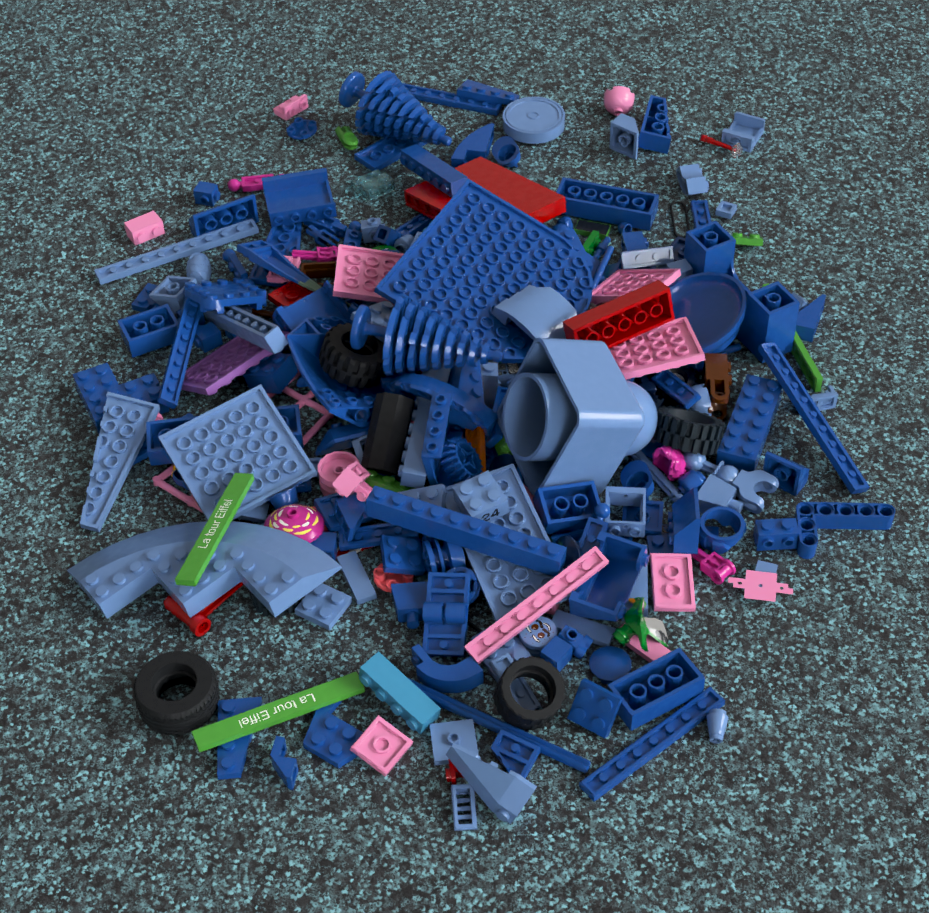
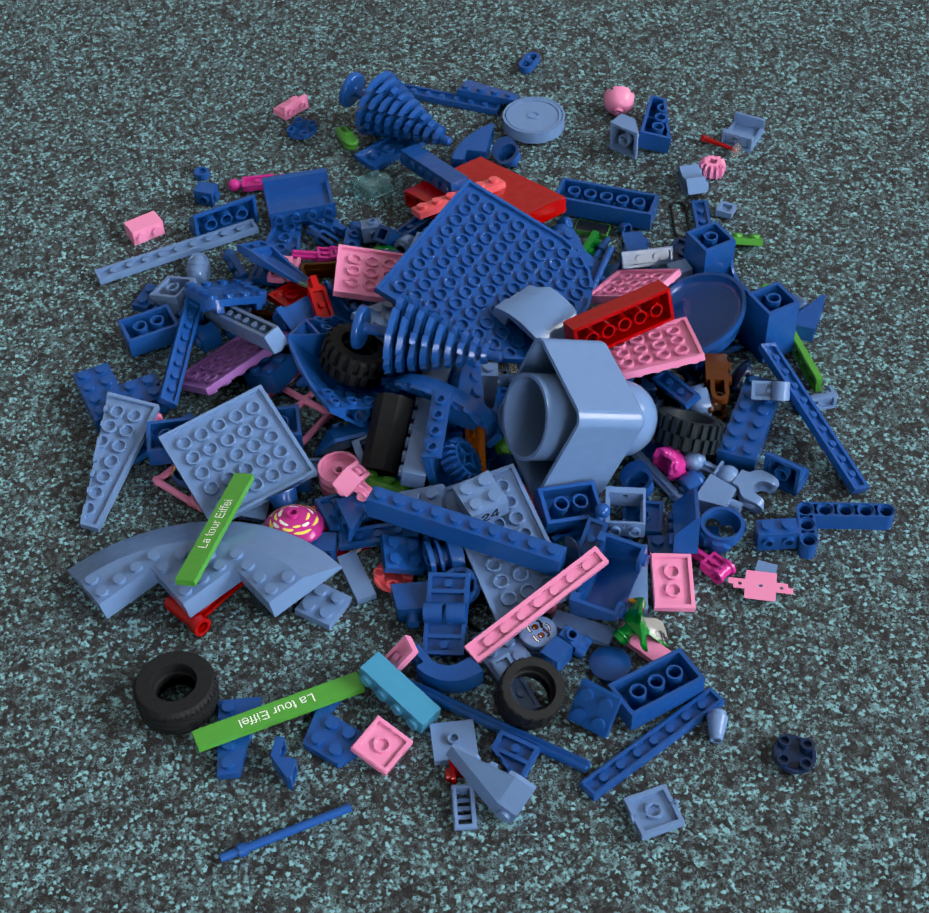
none -> blue tile [193,167,210,181]
none -> blue bar [219,803,352,863]
none -> red hinge [306,275,335,318]
none -> bright pink plate [384,635,419,671]
none -> coral plate [411,176,506,220]
none -> blue plate [519,52,540,74]
none -> medium blue plate [623,784,685,841]
none -> bright pink gear [699,155,726,180]
none -> dark blue dish [729,359,753,392]
none -> medium blue plate [750,380,790,401]
none -> dark blue dish [772,734,817,774]

